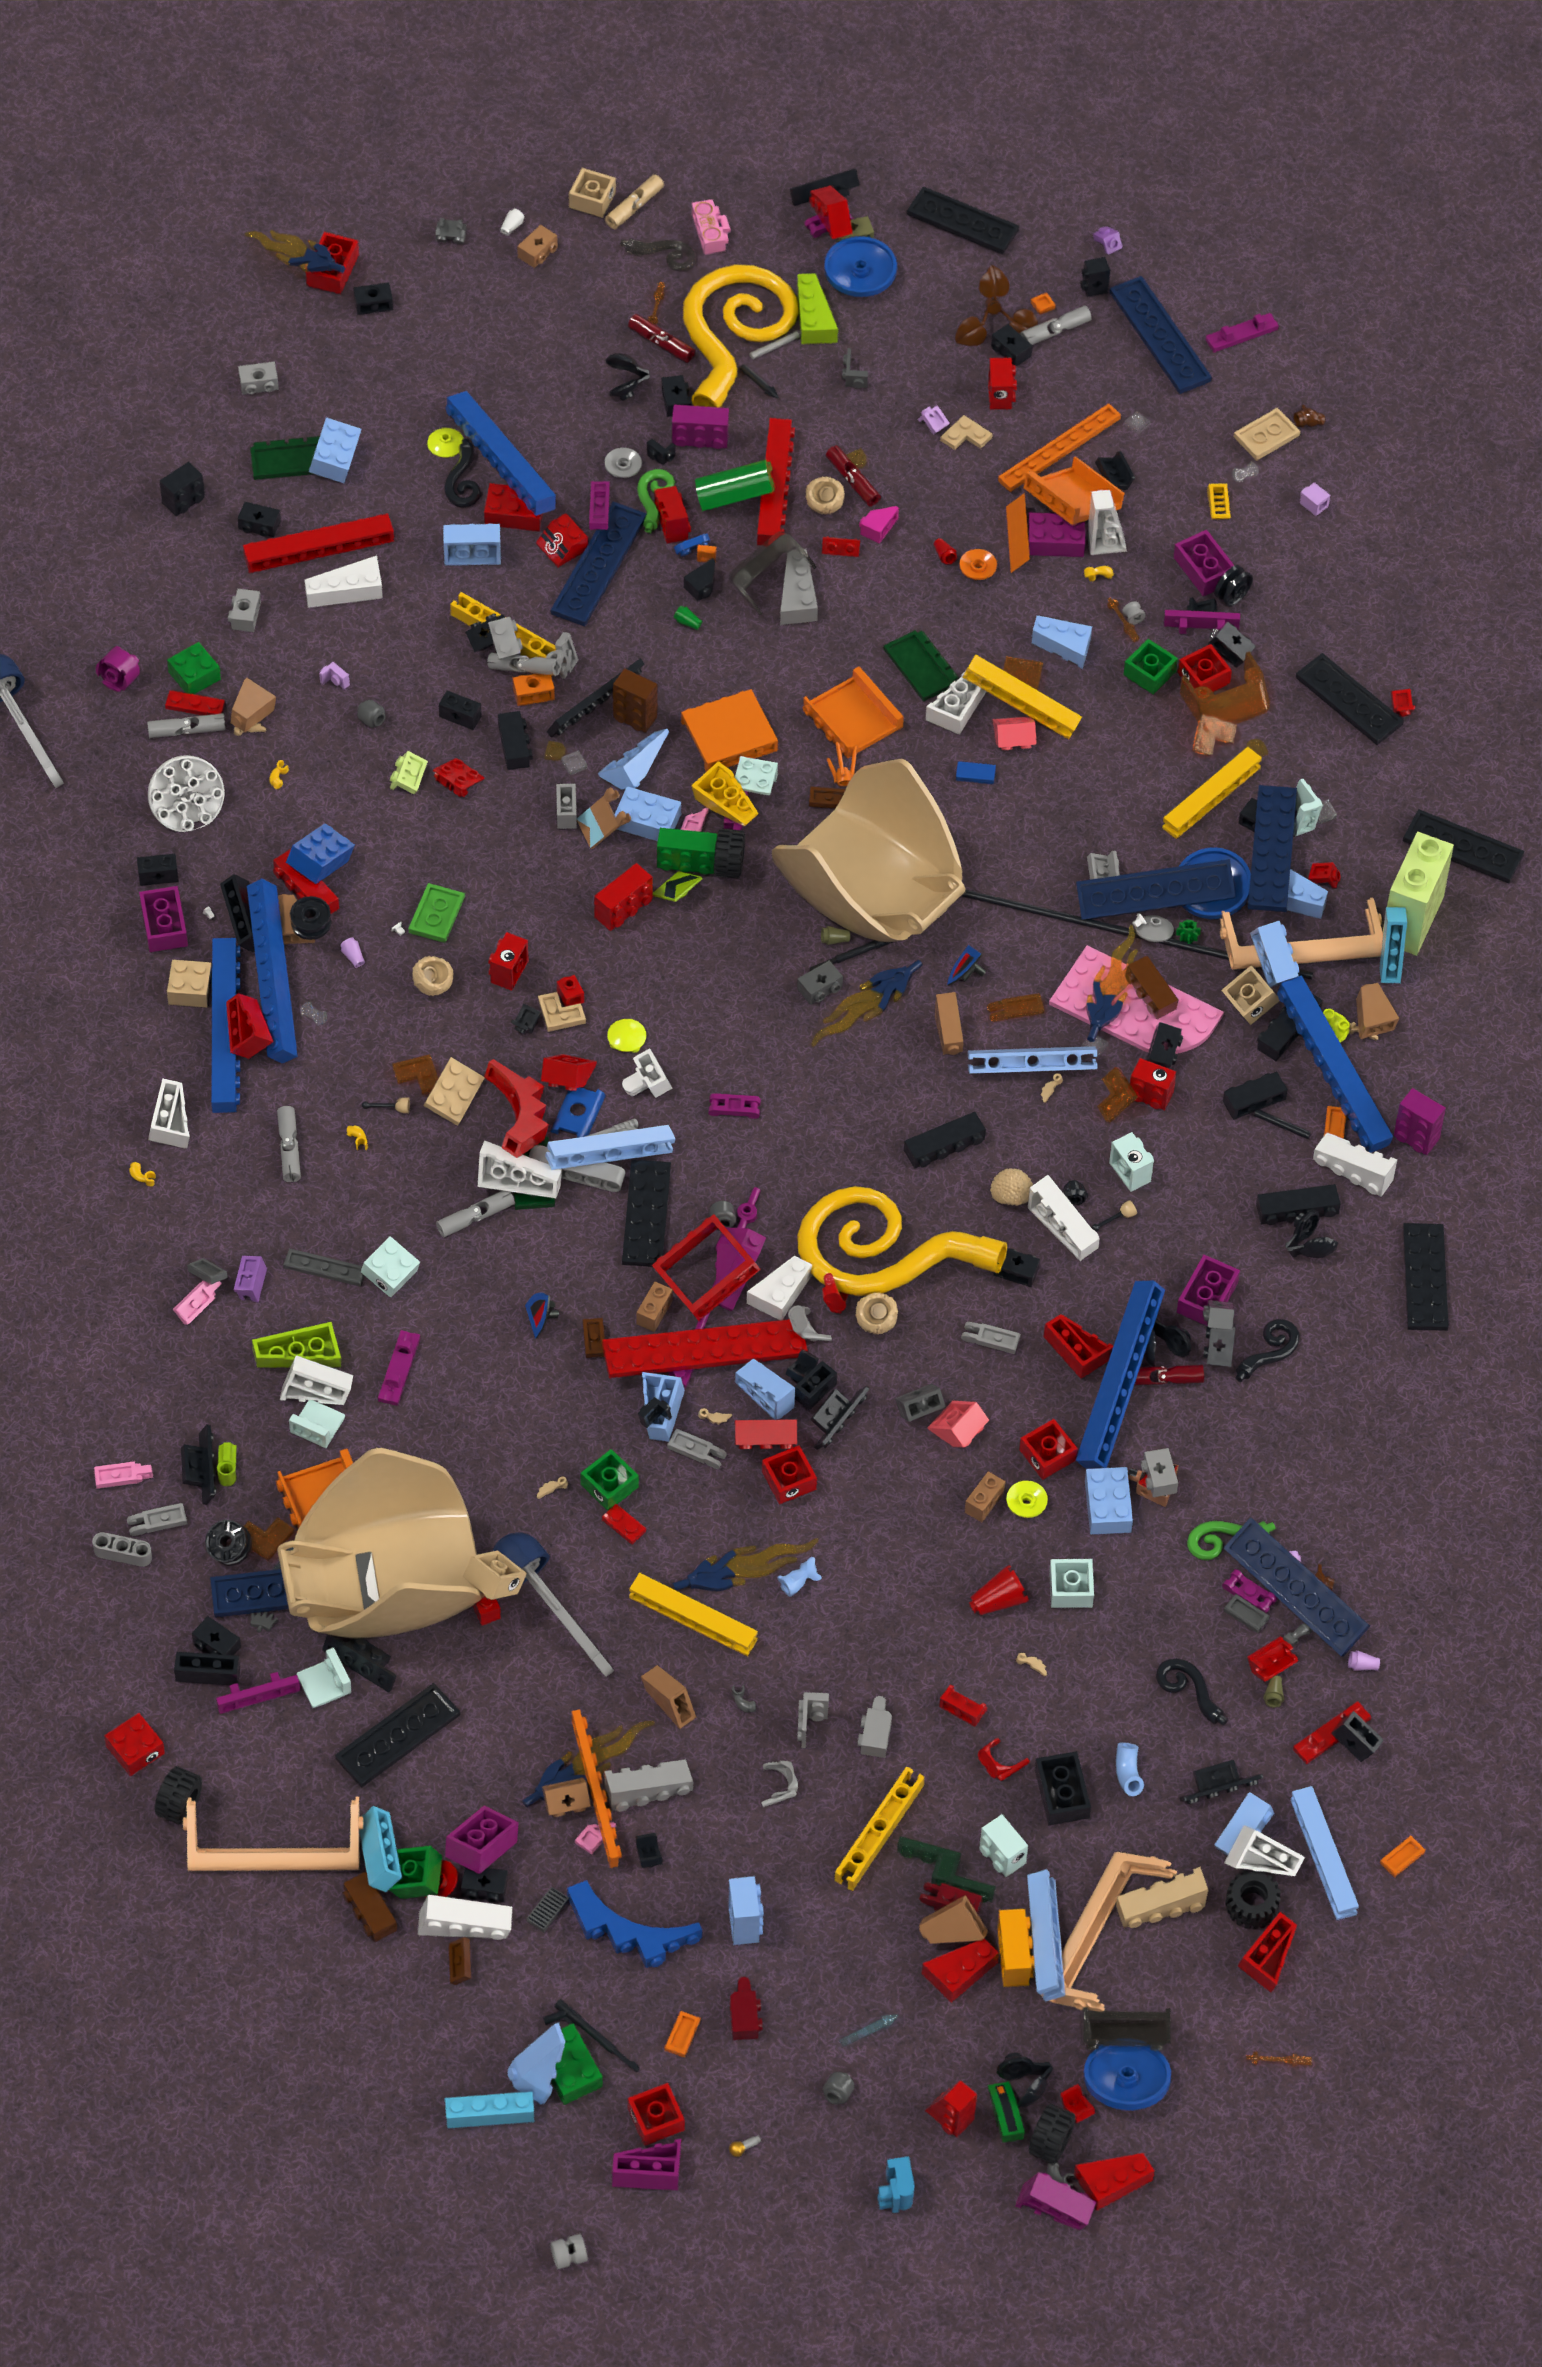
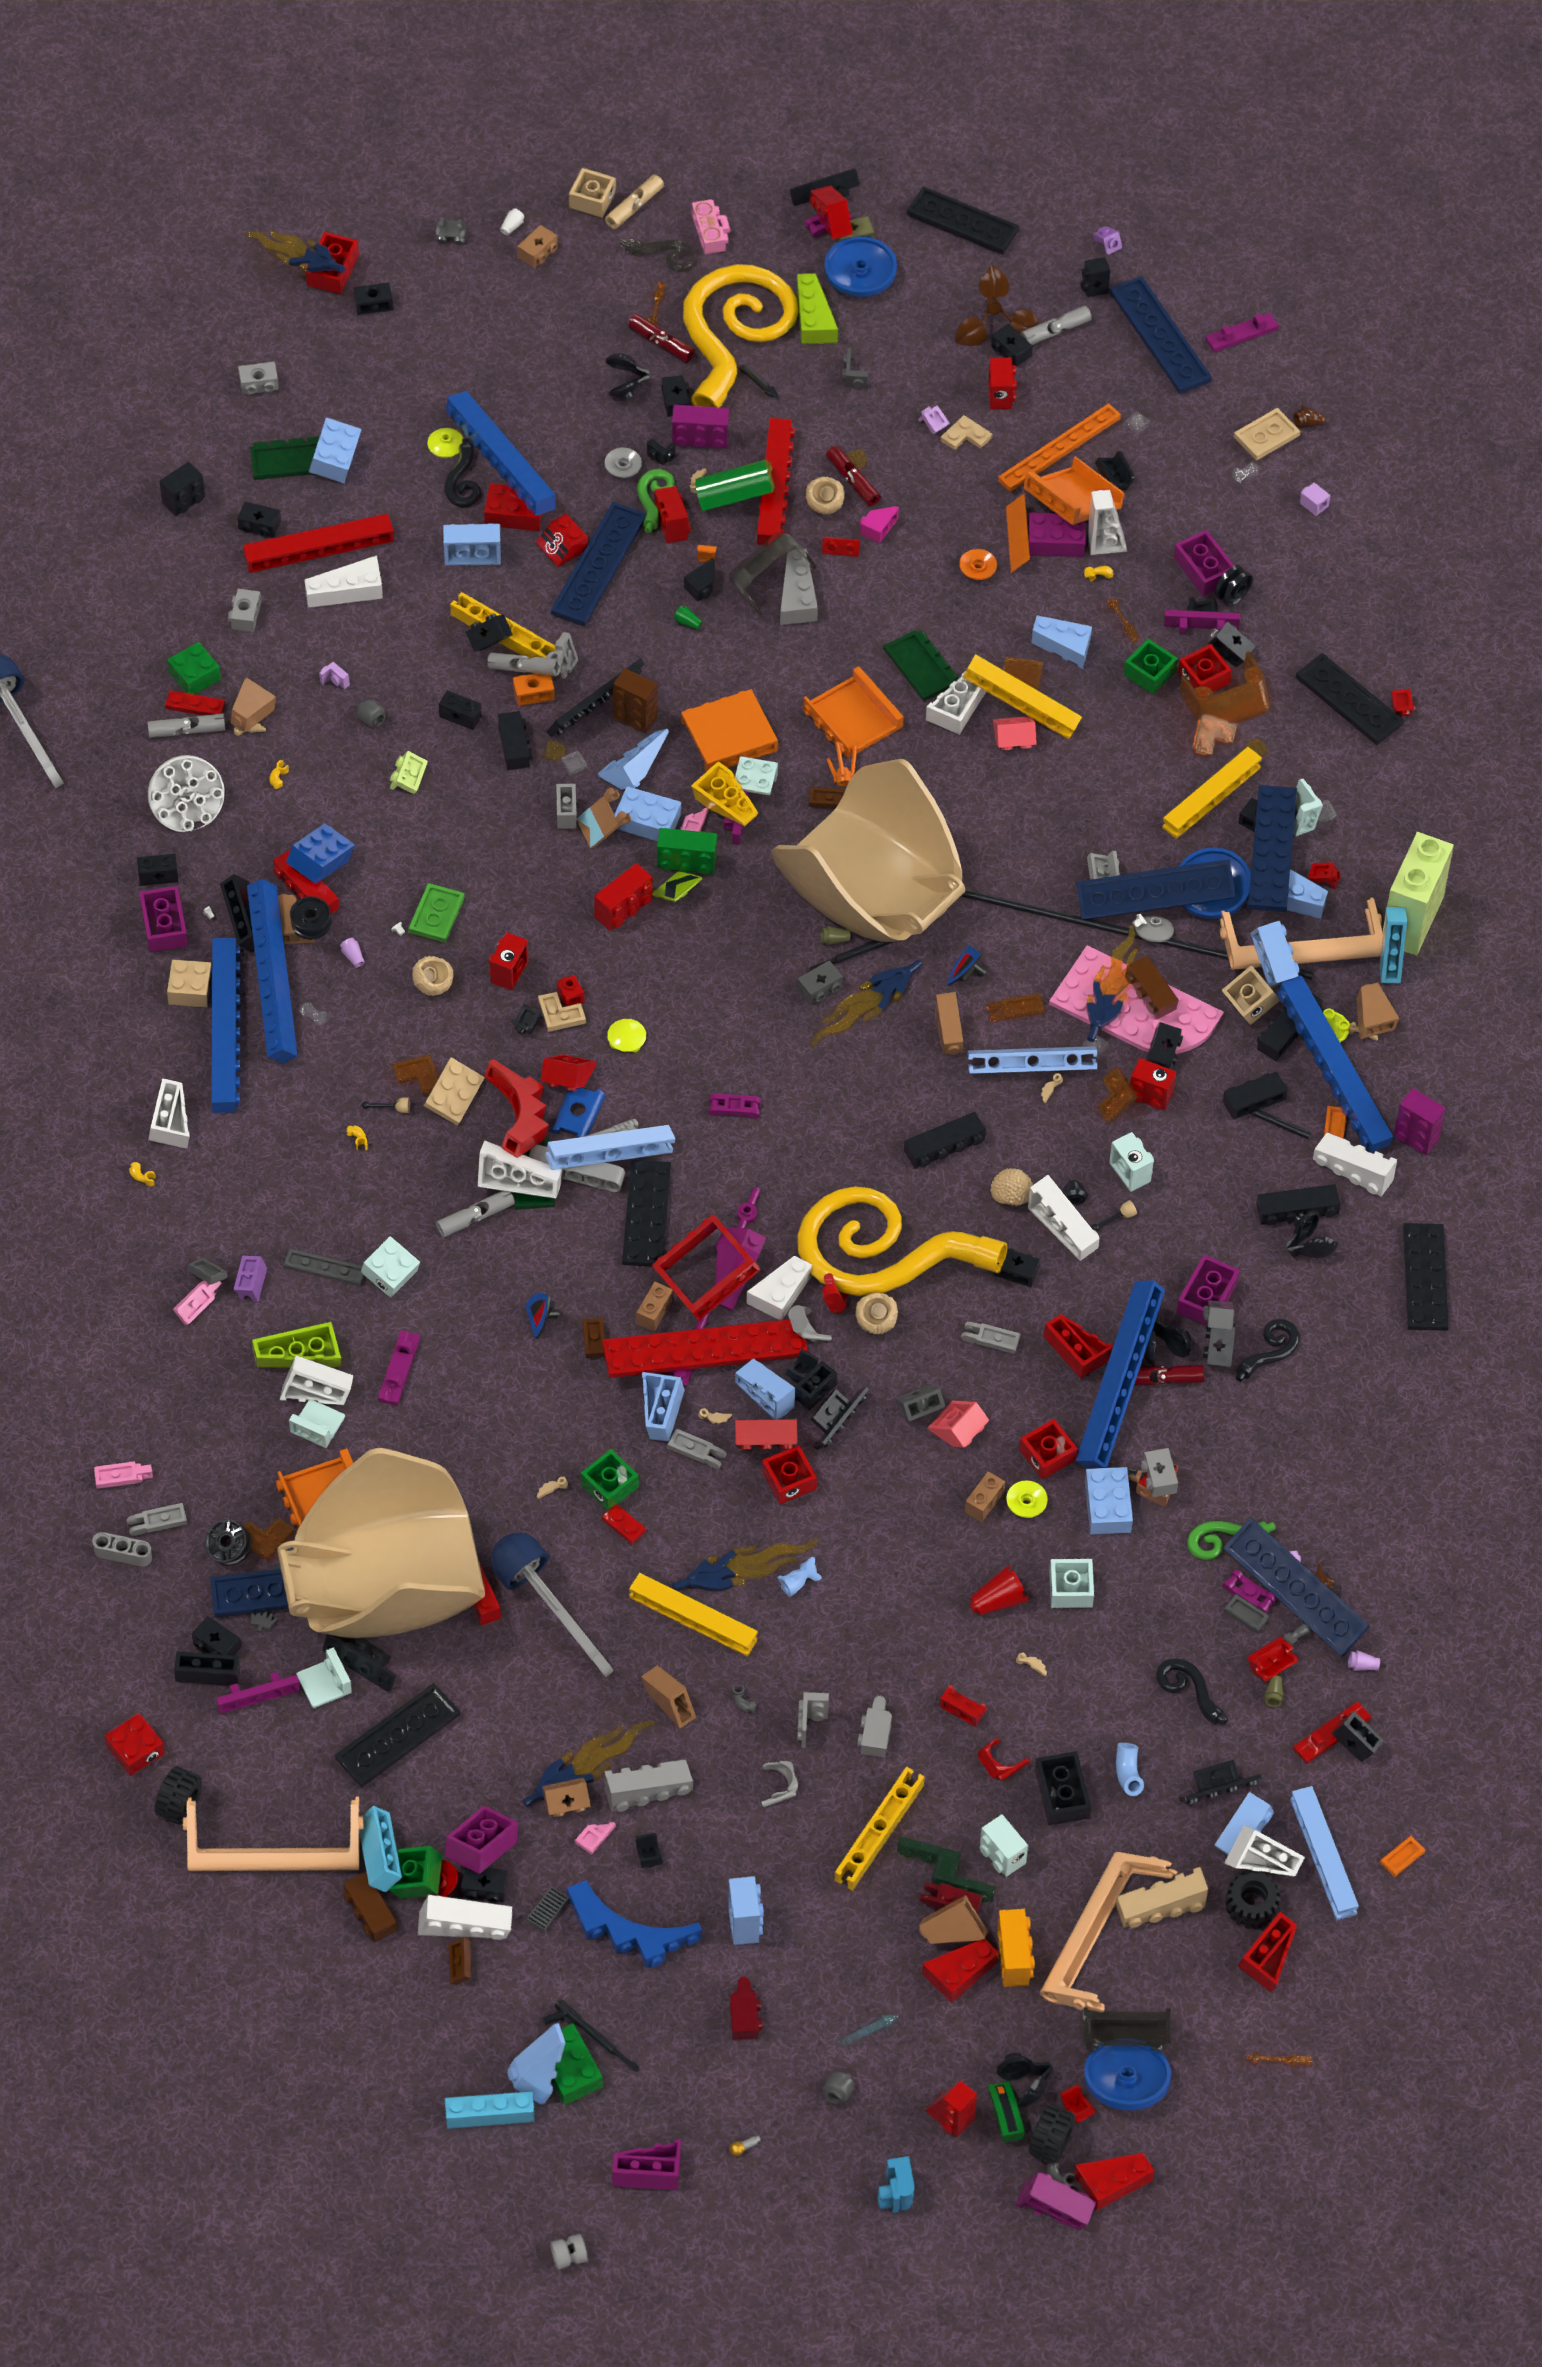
magenta brick [95,646,140,692] -> none
black bracket [181,1424,216,1505] -> none
lime piece [217,1442,237,1486] -> none
red wedge [226,993,273,1059] -> none
light grey piece [277,1106,301,1182] -> none
dark grey sticker [355,1552,379,1610] -> none
red hinge [433,758,485,797] -> none
tan brick [463,1550,527,1600] -> none
light grey bracket [488,617,523,660] -> none
orange plate [571,1710,622,1868] -> none
magenta hinge [589,481,610,530] -> none
white brick [622,1049,672,1098] -> none
red brick [628,2083,685,2146] -> none
black bracket [638,1397,672,1428] -> none
orange tile [665,2011,701,2058] -> none
blue plate [674,534,710,557] -> none
dark grey head [709,1201,736,1230] -> none
black tyre [714,828,745,879] -> none
light grey bar [749,331,800,360] -> none
red cone [934,538,957,565] -> none
blue tile [956,761,996,784] -> none
light blue piece [1027,1869,1065,2002] -> none
orange tile [1031,293,1056,315] -> none
light grey wheel [1122,601,1146,625] -> none
green gear [1176,920,1201,944] -> none
yellow slope [1207,483,1230,520] -> none
black plate [1403,809,1525,883] -> none
none -> tan piece [690,468,707,493]

